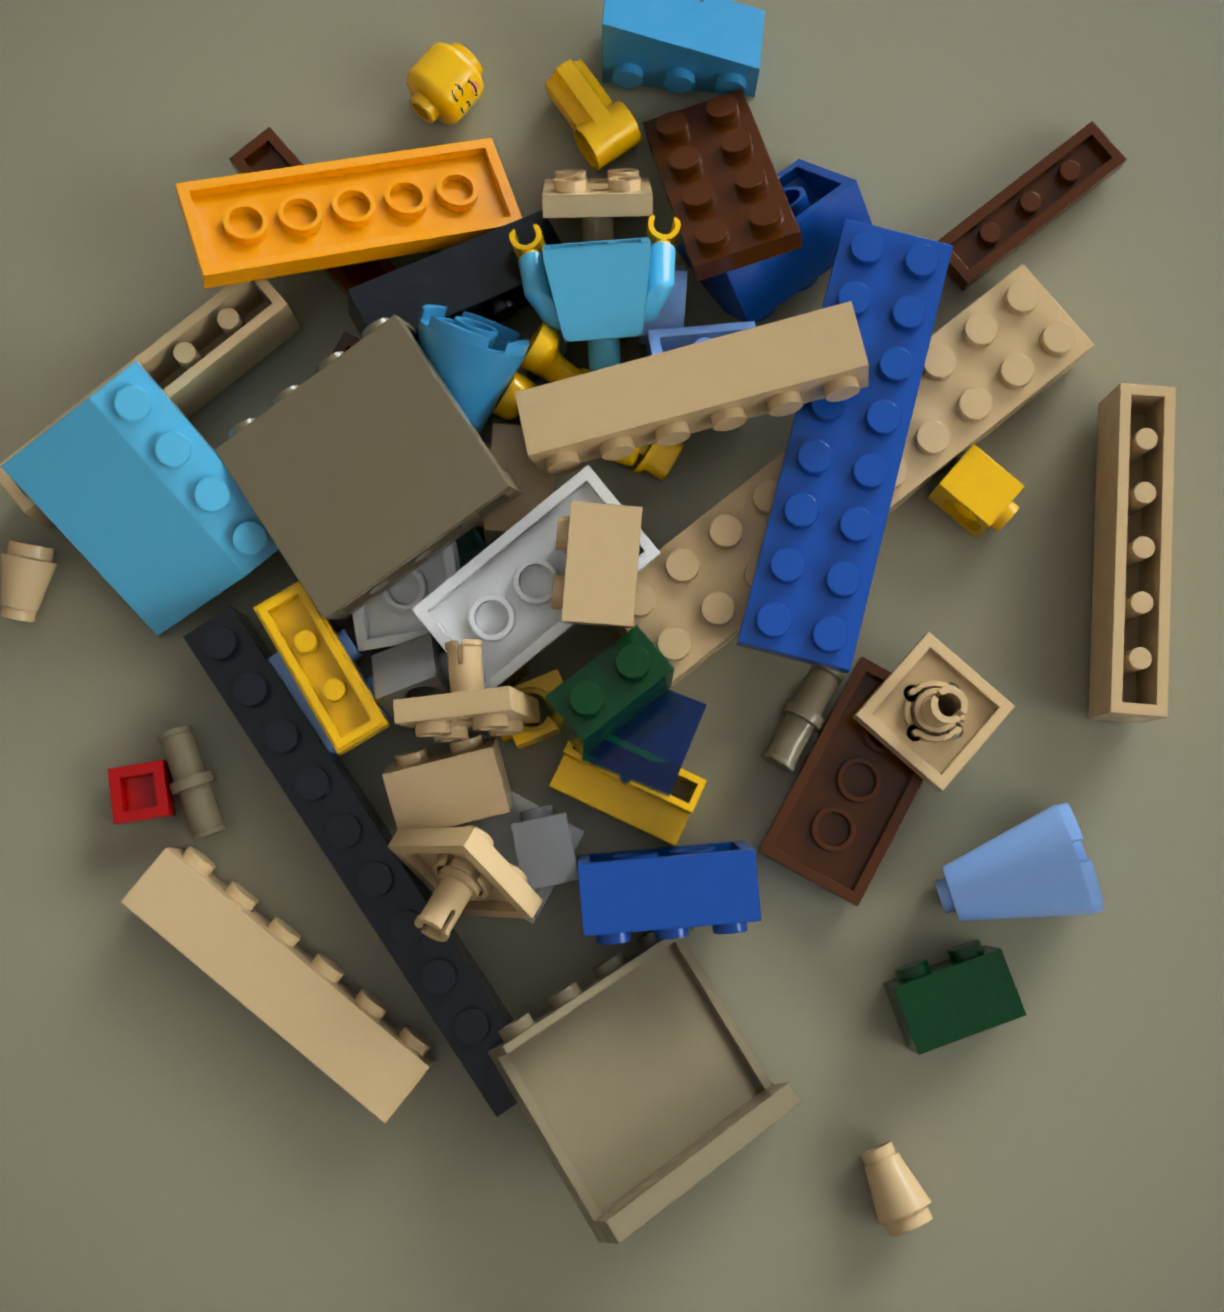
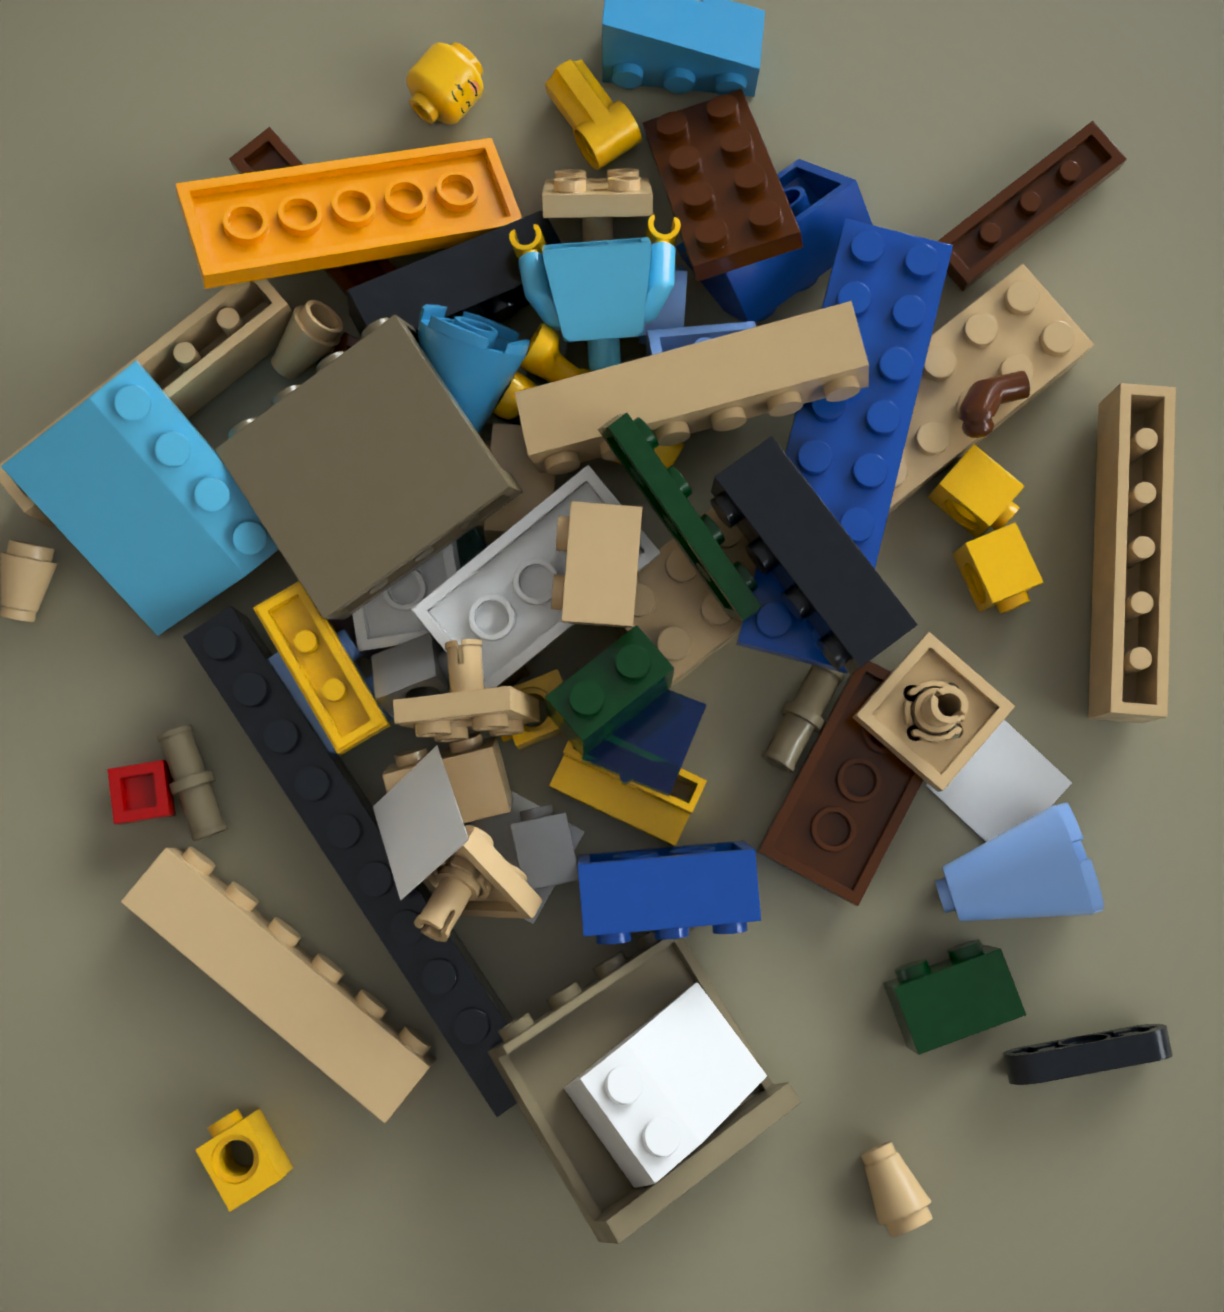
none -> yellow brick [195,1108,294,1212]
none -> tan cone [271,300,343,380]
none -> white sticker [373,745,469,901]
none -> white slope [563,982,767,1188]
none -> dark green plate [597,412,762,621]
none -> black brick [710,436,918,675]
none -> white sticker [926,720,1072,842]
none -> yellow brick [952,522,1043,614]
none -> reddish brown arm [958,371,1030,438]
none -> black beam [1003,1024,1173,1085]

